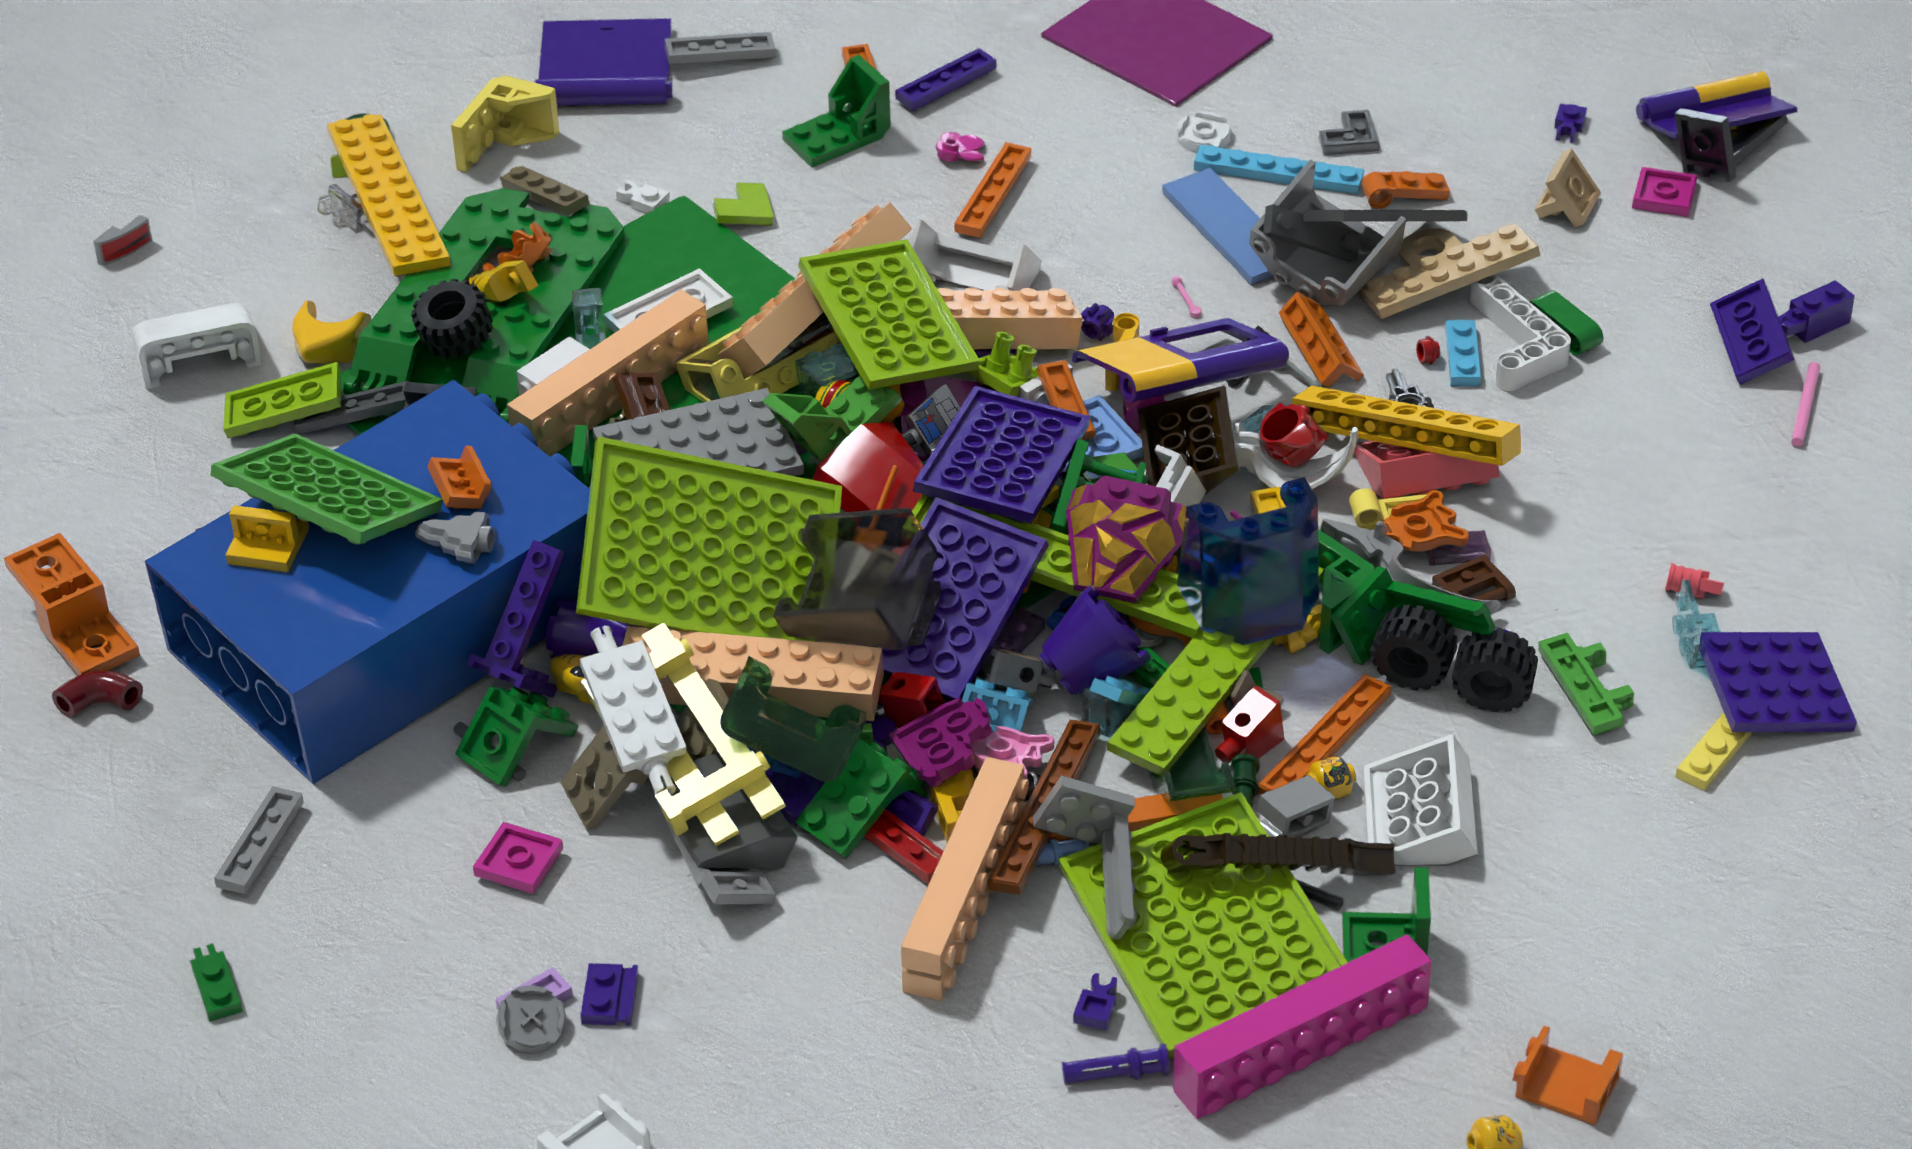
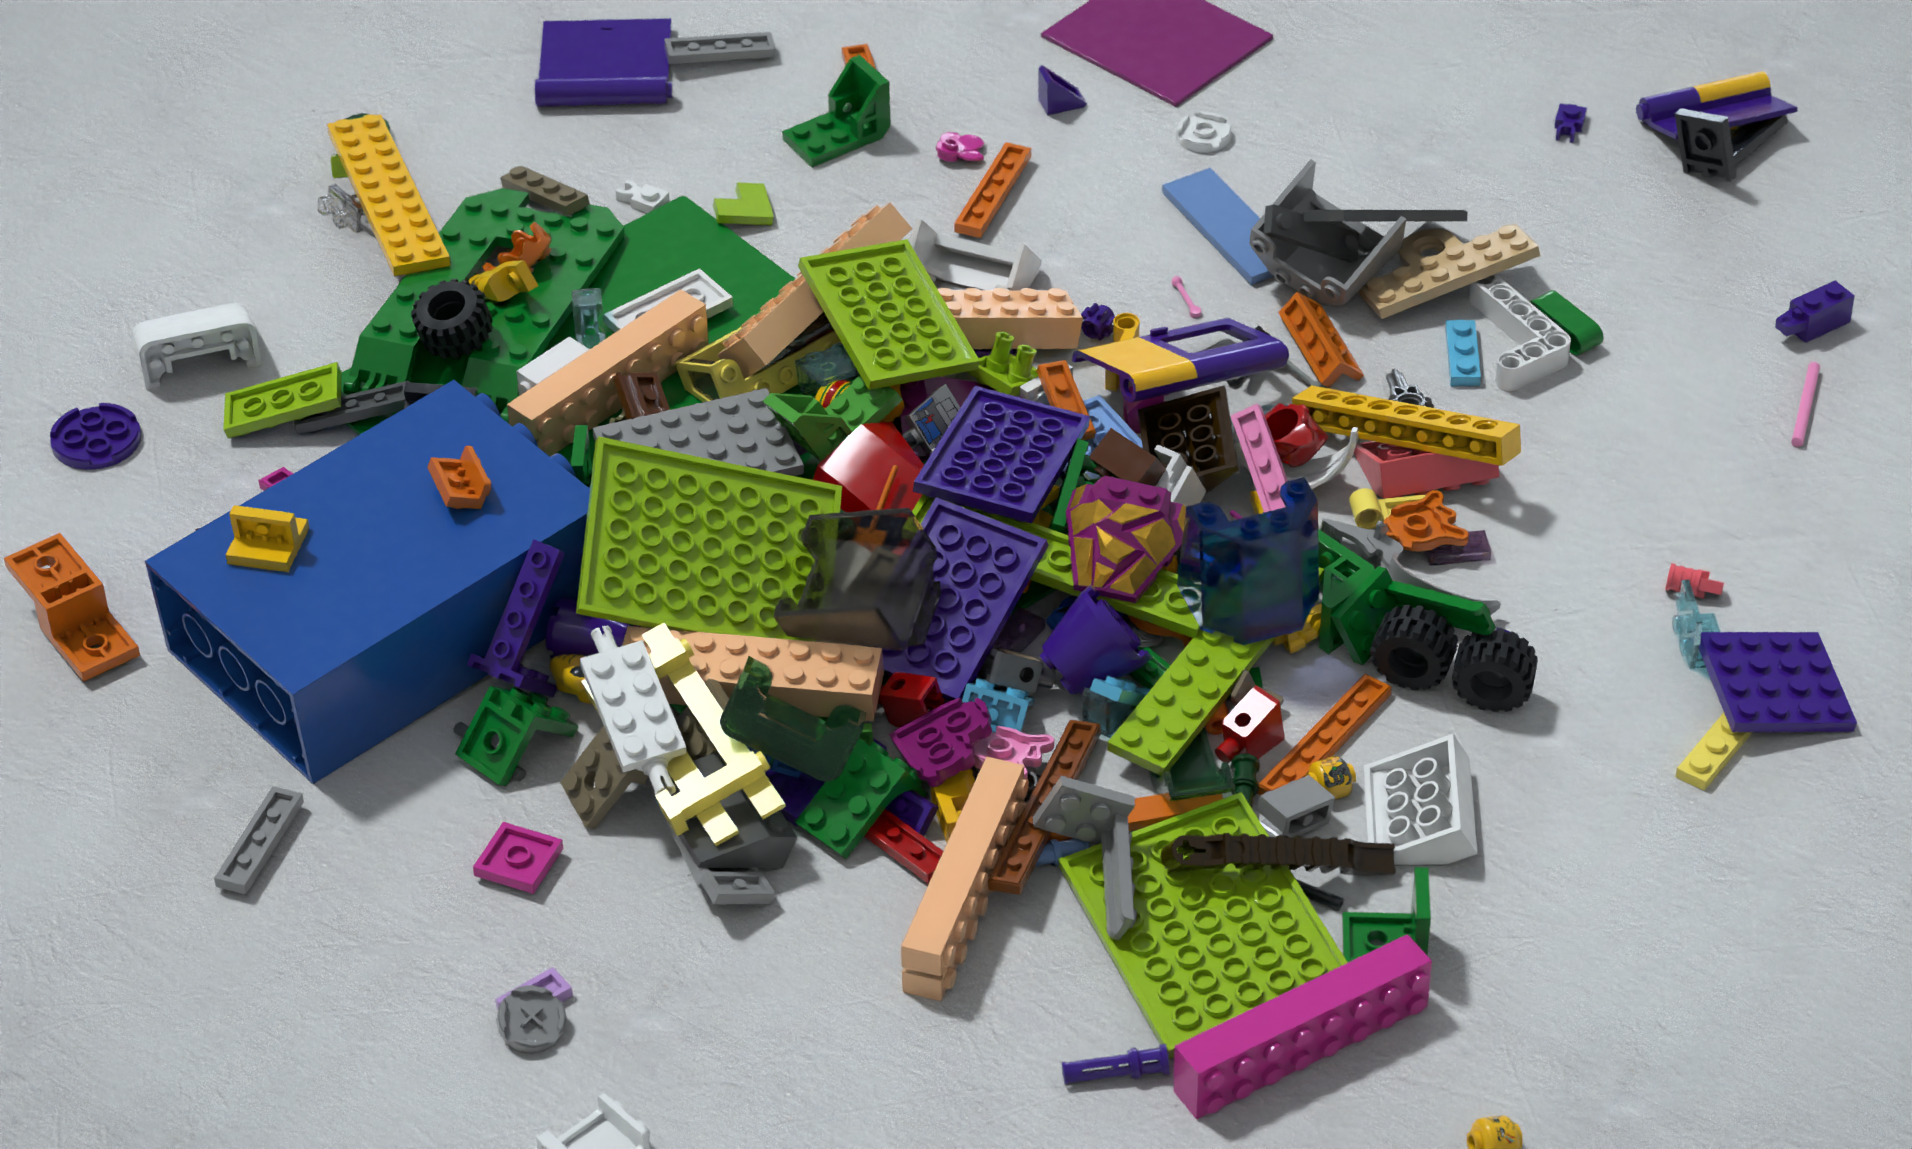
dark red cylinder [52,671,143,717] -> none
slope [93,215,152,265] -> none
green hinge [190,943,243,1022] -> none
bright green plate [210,433,443,544] -> none
yellow animal [292,300,371,363] -> none
light grey rock [415,512,495,565] -> none
light yellow bracket [451,75,560,172] -> none
dark purple plate [580,963,639,1026] -> none
dark purple tile [865,716,896,746] -> none
dark purple plate [895,48,997,111] -> none
dark purple plate [1073,973,1117,1031] -> none
medium azure plate [1194,145,1364,195] -> none
flat silver tile [1319,110,1379,155] -> none
orange plate [1361,171,1450,209] -> none
red plate [1416,336,1440,365] -> none
reddish brown plate [1432,555,1516,601] -> none
orange panel [1513,1025,1623,1125] -> none
tan bracket [1534,148,1601,228] -> none
bright green hinge [1538,632,1634,735] -> none
dark pink tile [1632,167,1698,217] -> none
dark purple tile [1710,278,1795,385] -> none
none -> dark purple tile [50,403,141,470]
none -> dark purple slope [1038,65,1087,115]
none -> reddish brown brick [1089,428,1166,486]
none -> bright pink plate [1231,403,1298,523]

